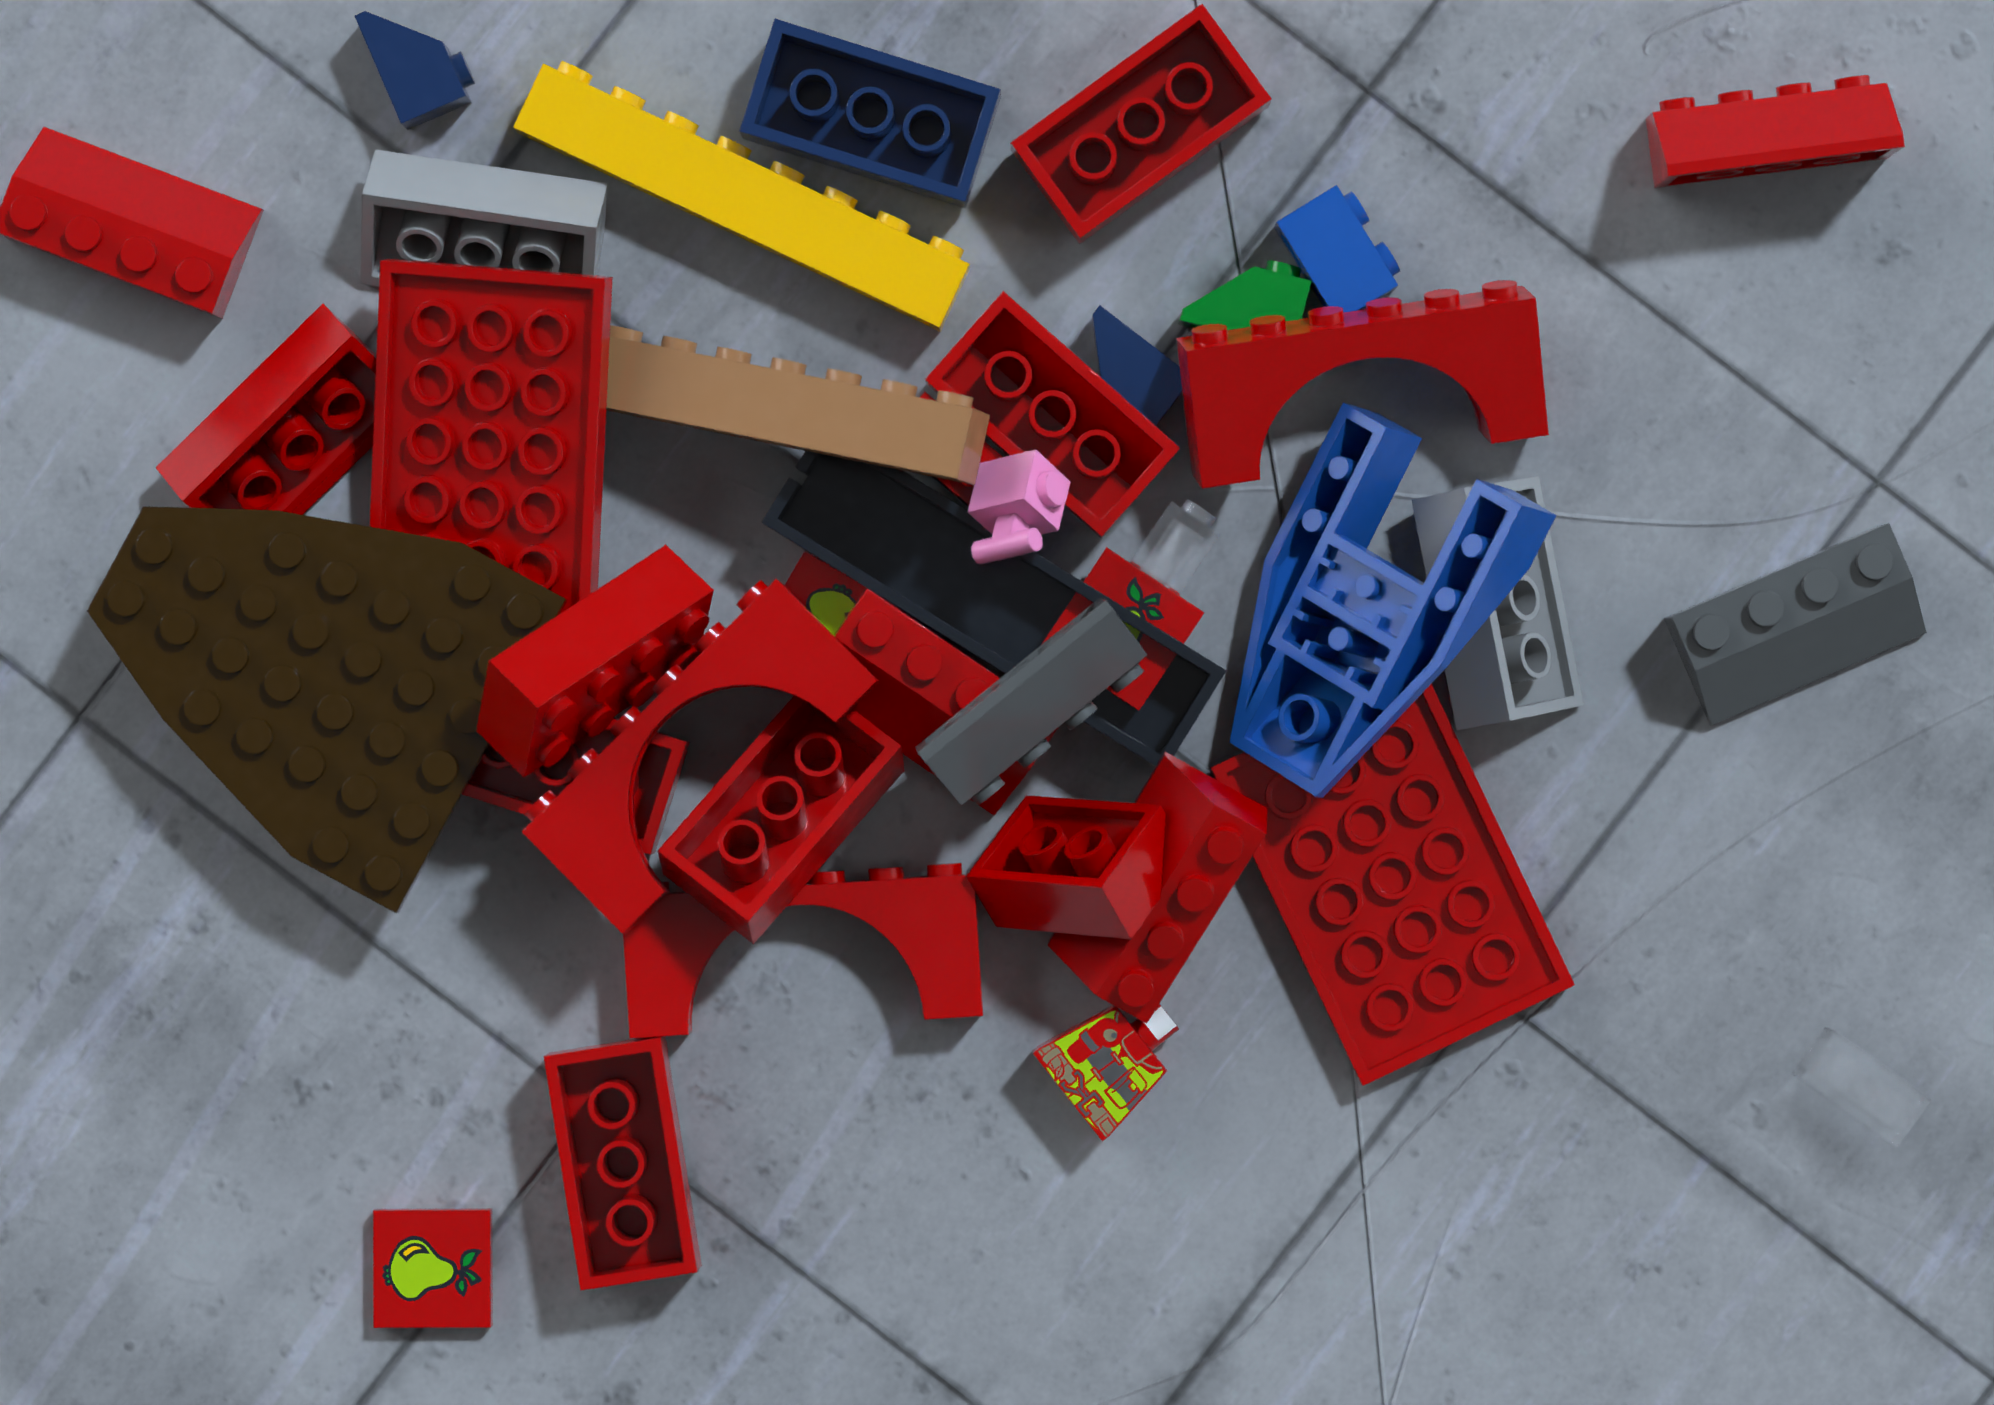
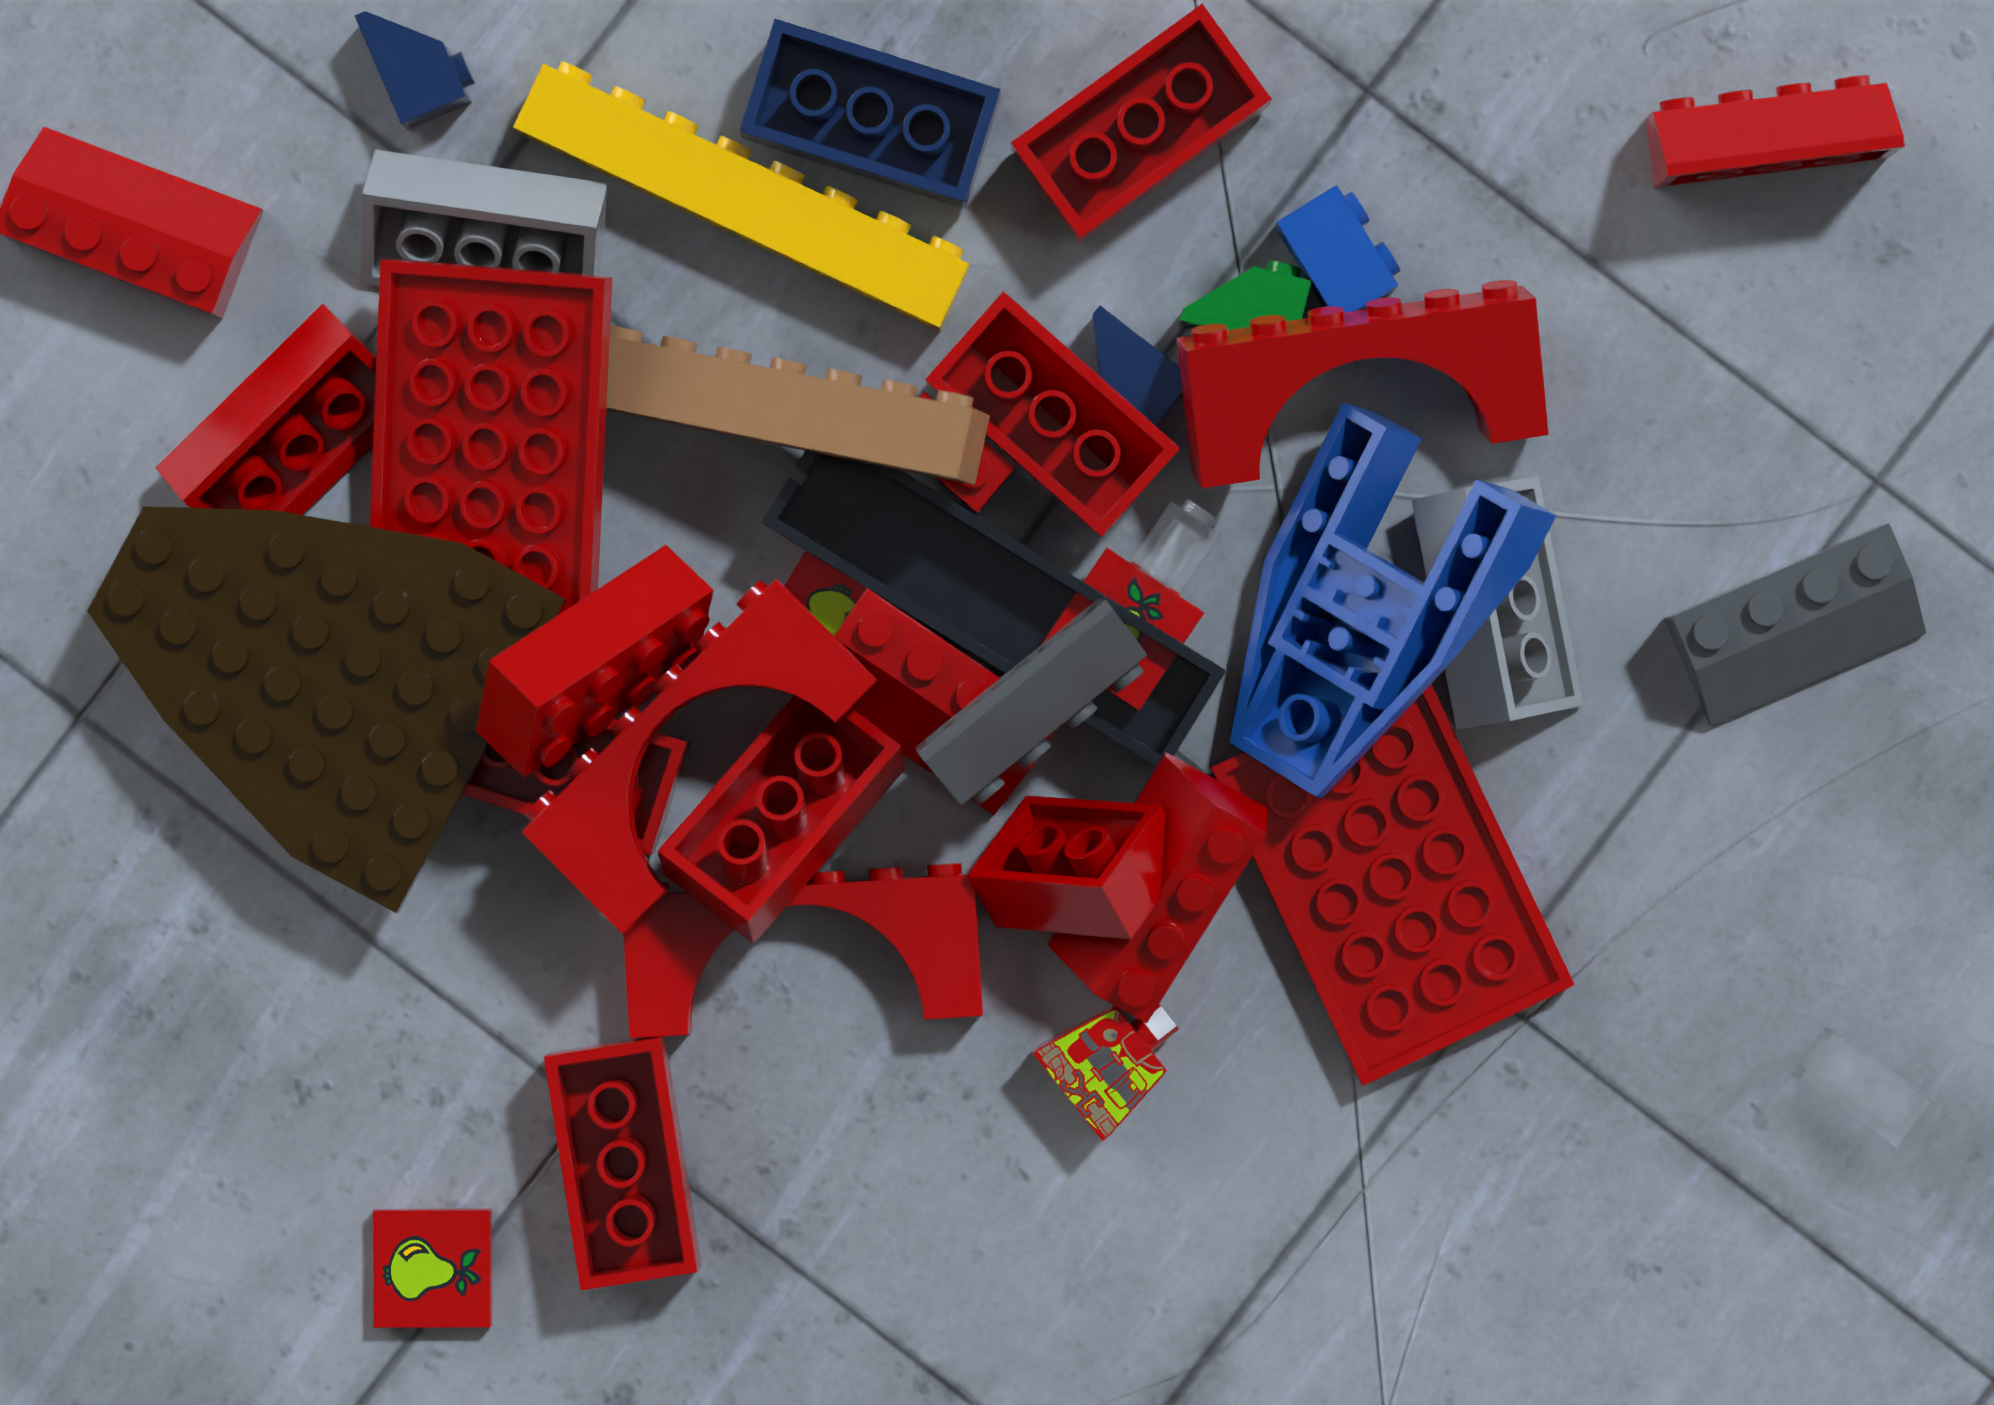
bright pink brick [968,449,1070,564] -> none

